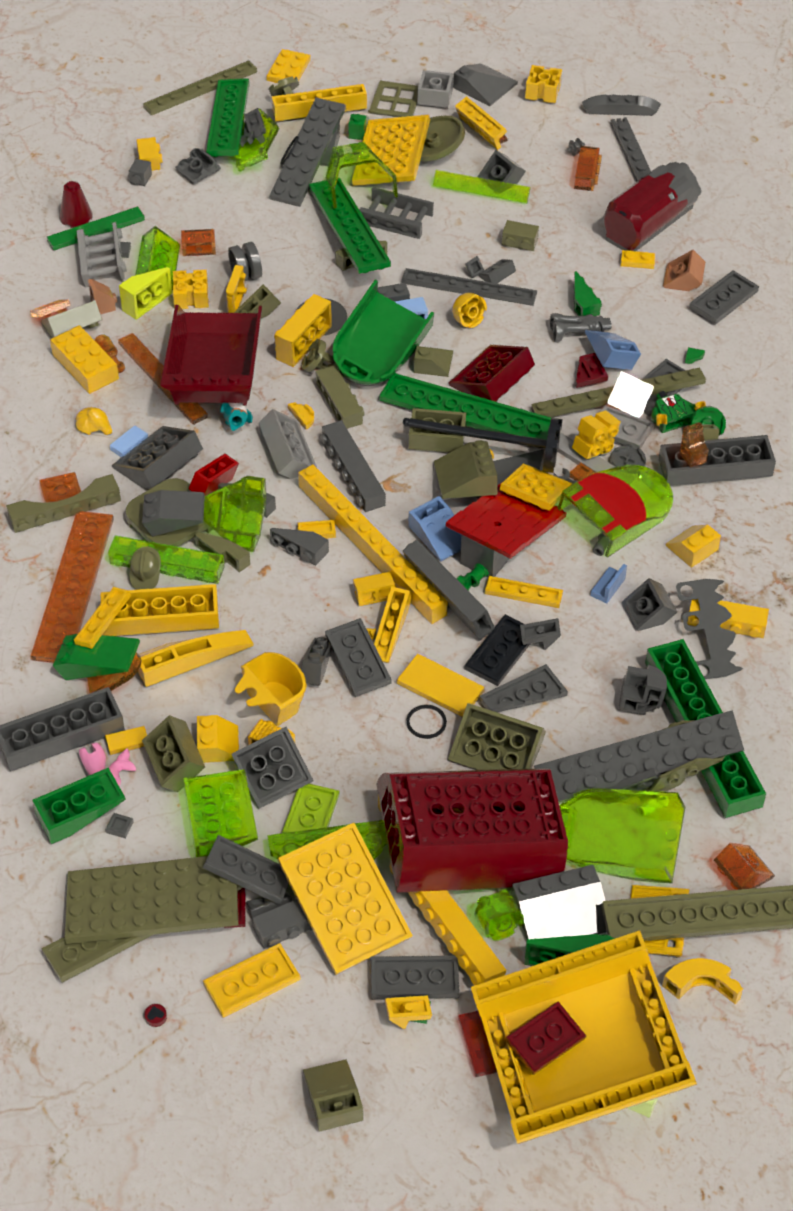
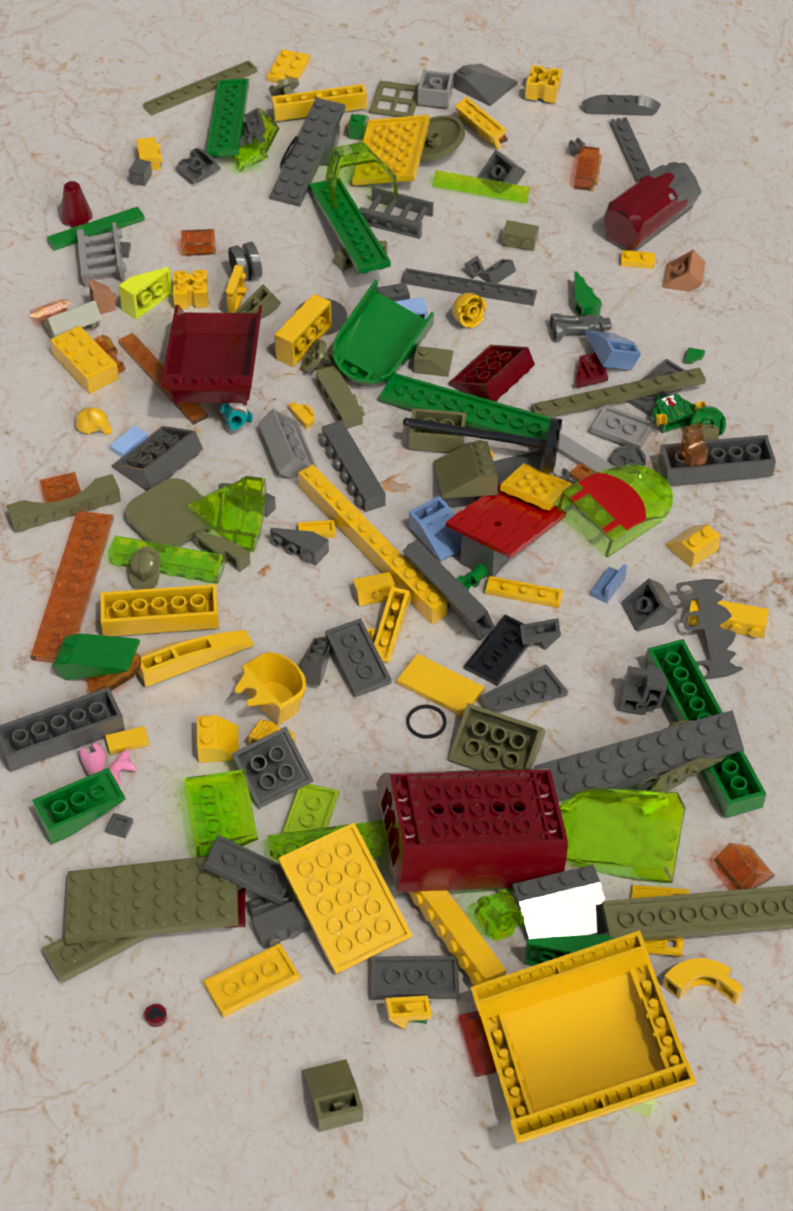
yellow tile [74,587,131,649] -> none
clear neon green slope [136,226,180,290] -> none
dark grey slope [142,490,205,537] -> none
olive brick [142,715,205,792] -> none
red brick [188,453,239,497] -> none
dark red tile [505,1001,586,1075] -> none
yellow brick [572,410,621,460] -> none
dark grey pin [593,532,612,556] -> none
plate [606,372,653,417] -> none
dark grey plate [689,270,759,324] -> none

